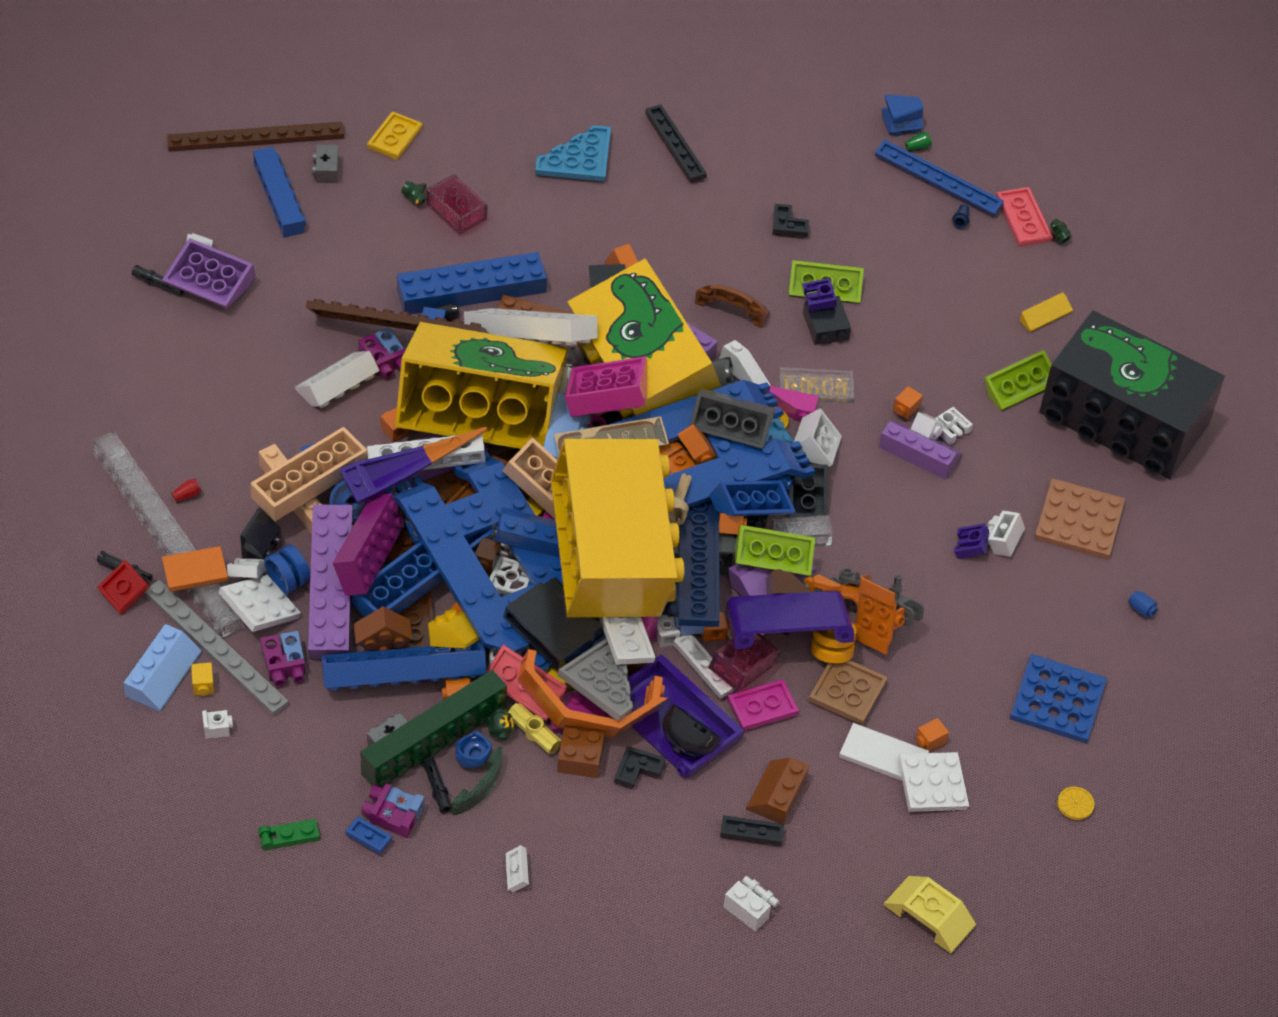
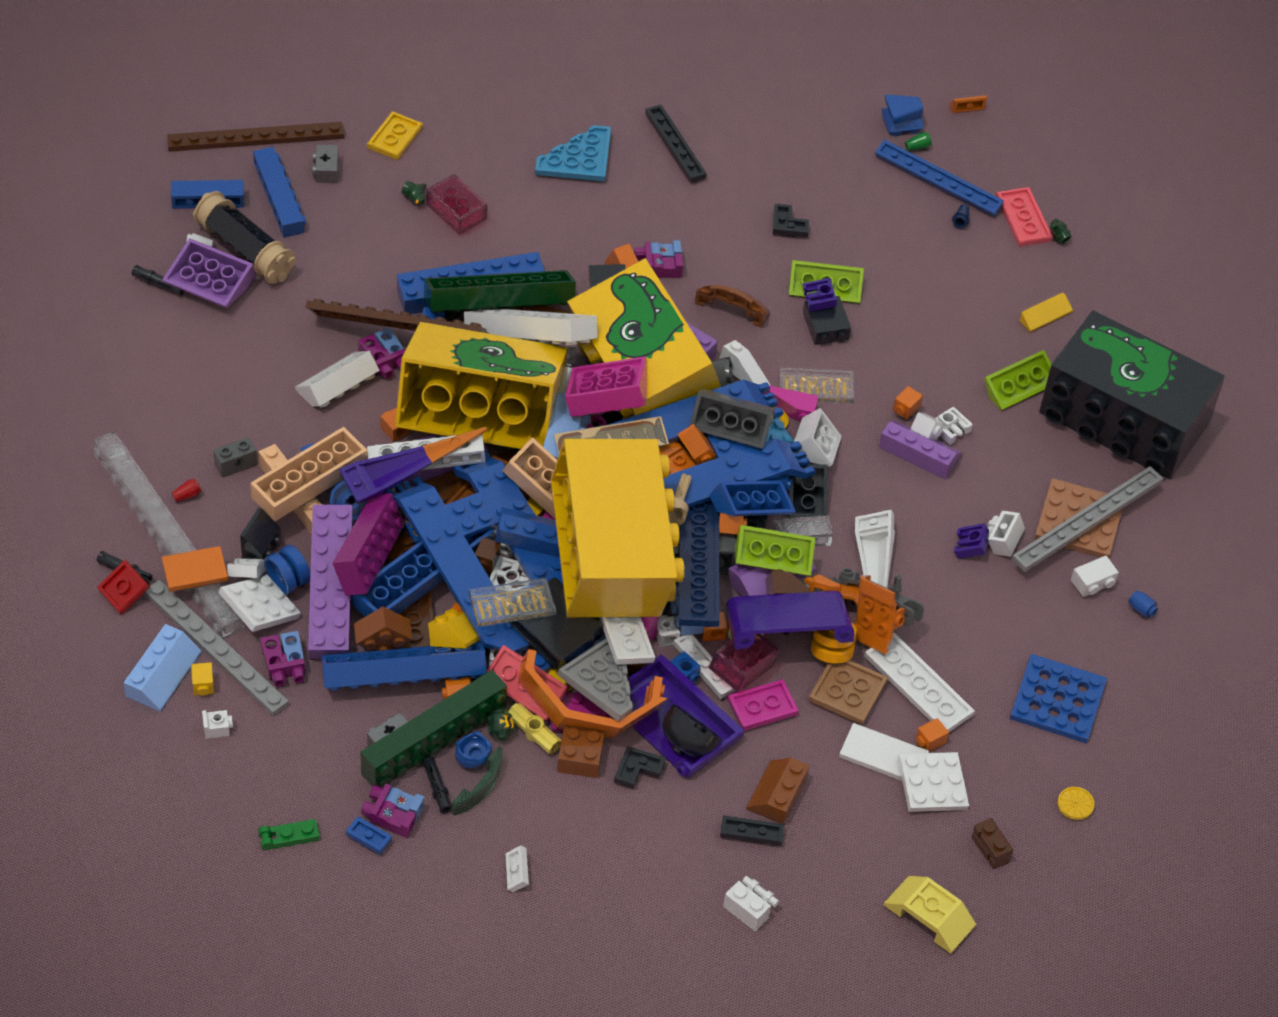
none -> blue brick [171,180,244,209]
none -> brick [193,191,297,284]
none -> dark grey brick [213,437,257,478]
none -> dark green brick [424,270,576,313]
none -> clear tile [468,578,556,627]
none -> magenta hips [634,240,684,278]
none -> blue brick [670,651,701,683]
none -> white plate [855,510,895,588]
none -> white plate [864,633,975,732]
none -> orange slope [949,95,987,113]
none -> reddish brown brick [971,818,1014,869]
none -> light grey plate [1012,467,1163,572]
none -> white brick [1071,556,1119,597]

